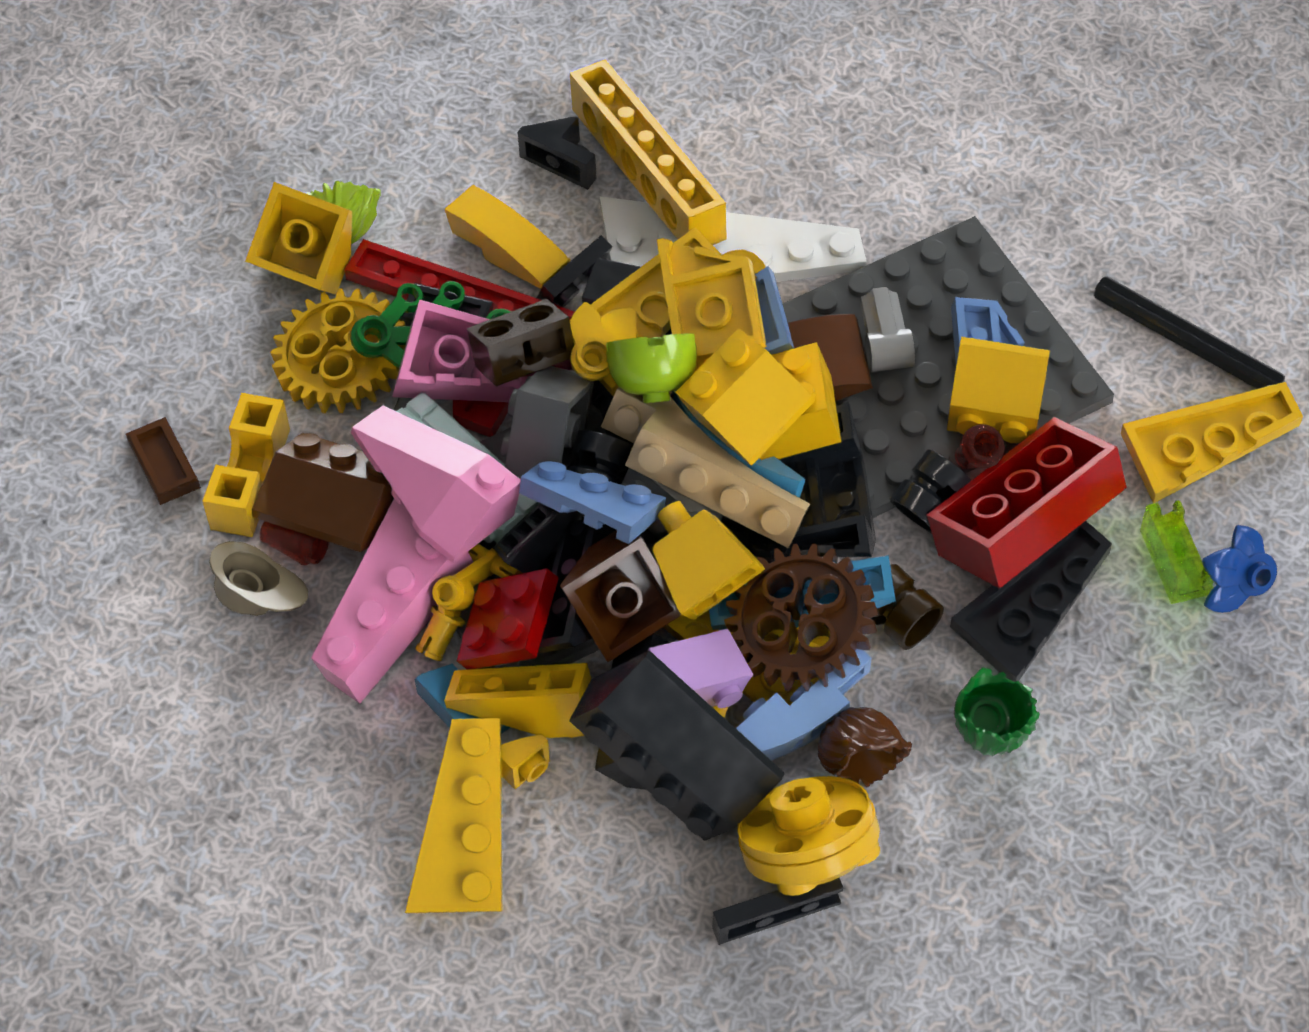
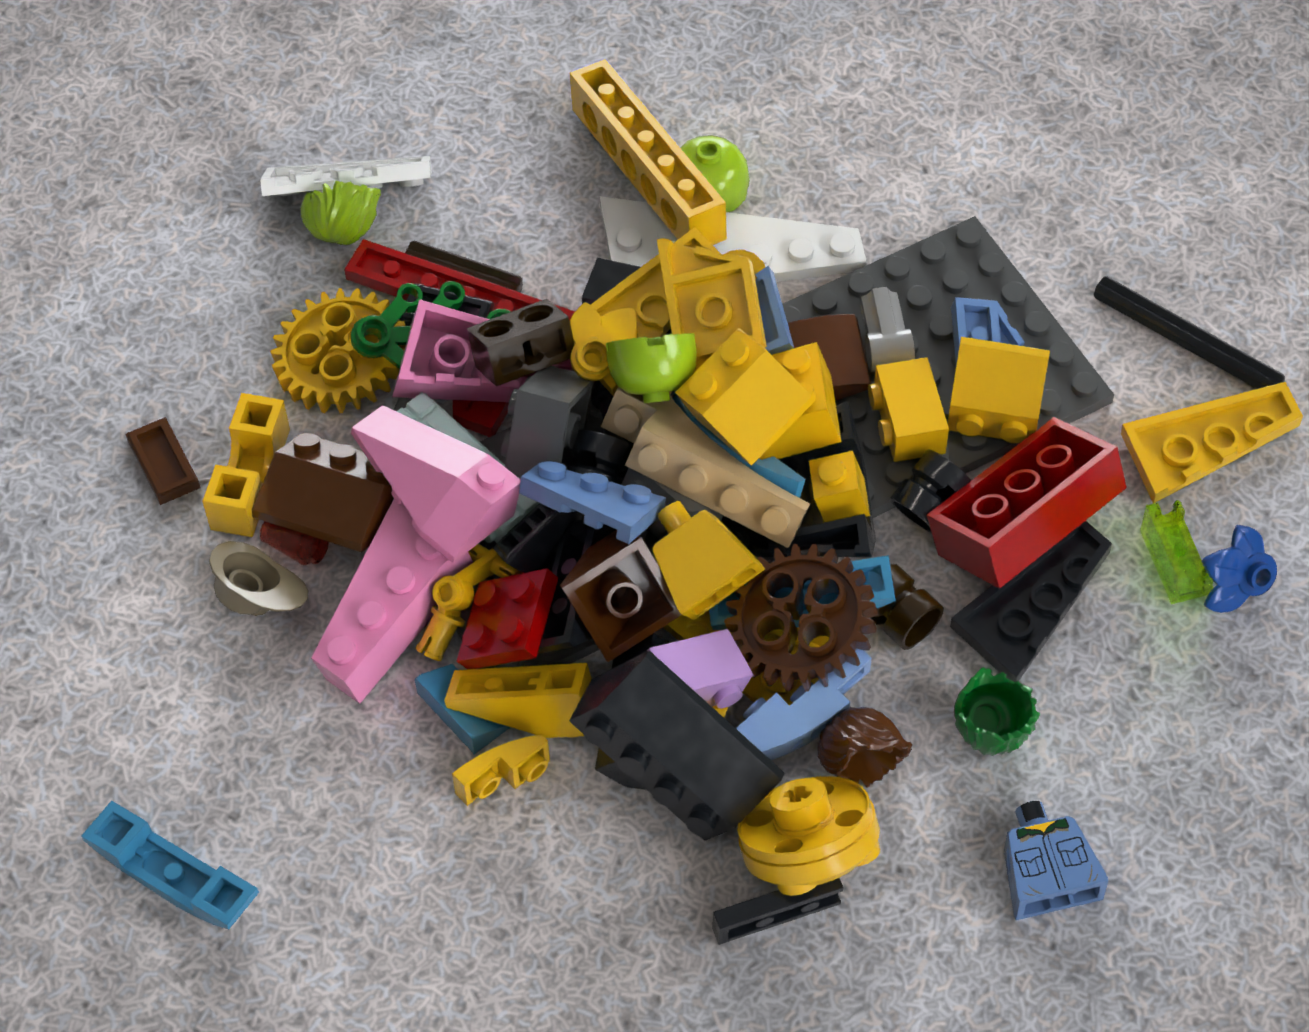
yellow slope [245,182,352,294] -> none
yellow wing [405,718,503,913] -> none
yellow slope [444,185,571,289] -> none
black slope [517,117,597,190] -> none
black plate [536,235,613,307] -> none
clear red cone [955,424,1005,469] -> none
none -> dark azure slope [81,800,259,930]
none -> white wing [260,156,432,196]
none -> dark brown axle [405,241,523,292]
none -> lime cylinder [680,135,750,212]
none -> yellow brick [809,451,870,522]
none -> yellow brick [868,357,949,462]
none -> medium blue torso [1004,801,1109,920]

